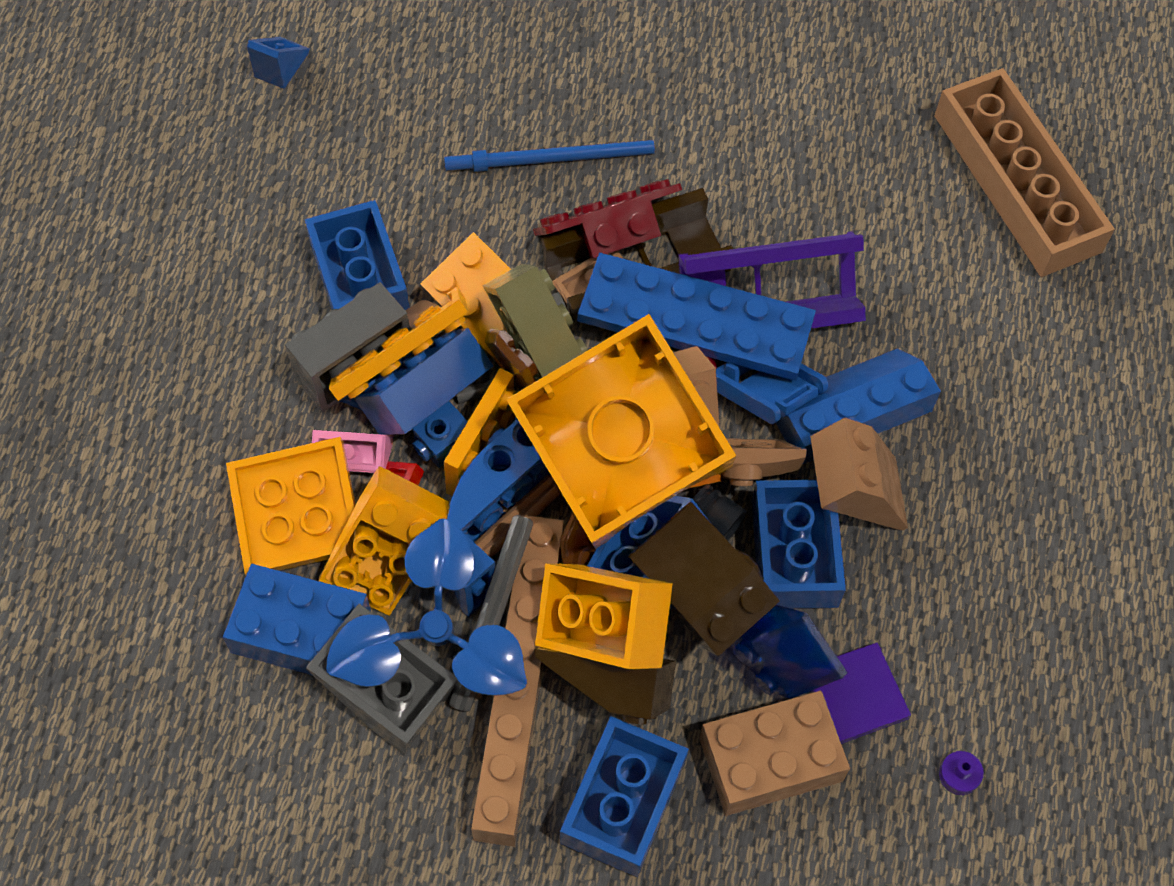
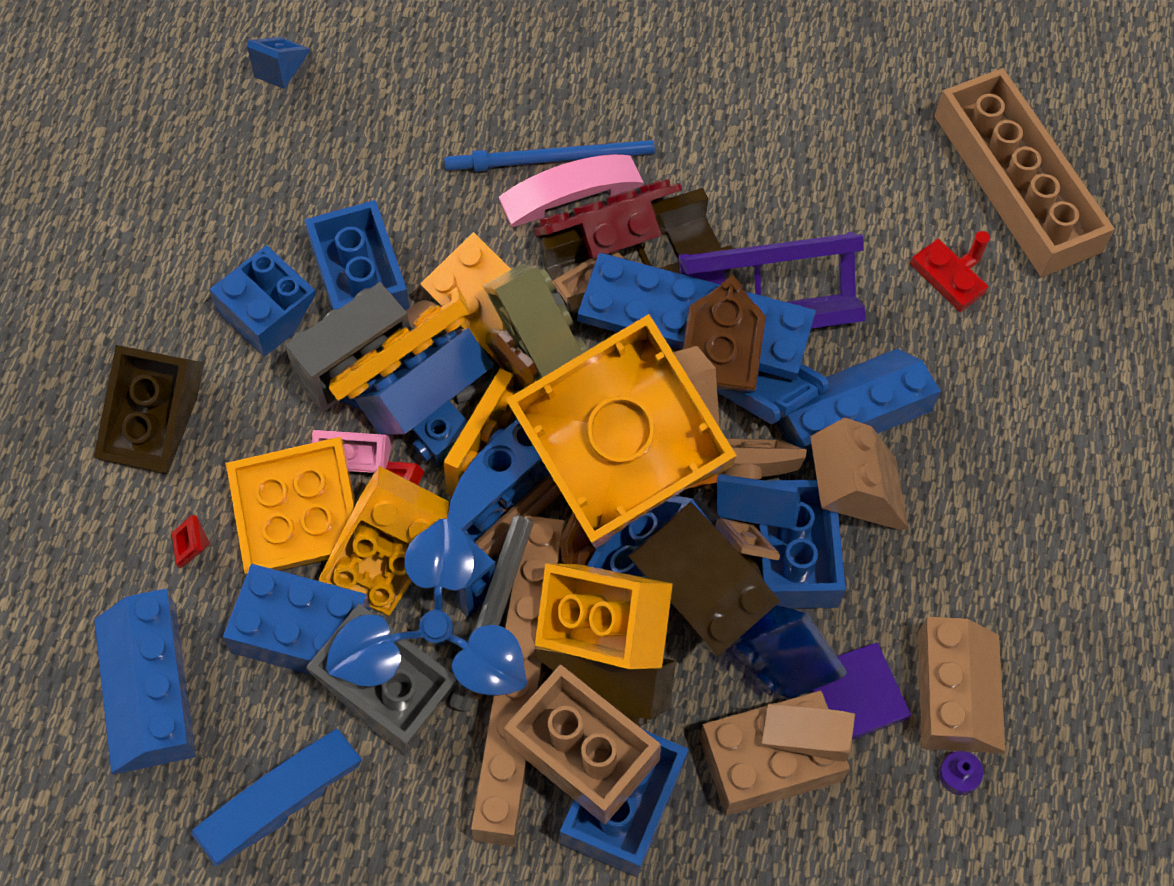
none -> dark brown slope [94,345,204,473]
none -> blue slope [94,588,196,775]
none -> red slope [172,515,210,568]
none -> blue slope [191,728,362,867]
none -> blue slope [209,245,316,357]
none -> bright pink slope [499,155,644,228]
none -> medium nougat brick [504,664,661,825]
none -> reddish brown tile [683,275,766,393]
none -> medium nougat slope [715,518,780,560]
none -> blue slope [717,474,801,529]
none -> medium nougat slope [761,704,855,762]
none -> red plate [910,231,990,312]
none -> medium nougat slope [918,617,1005,754]

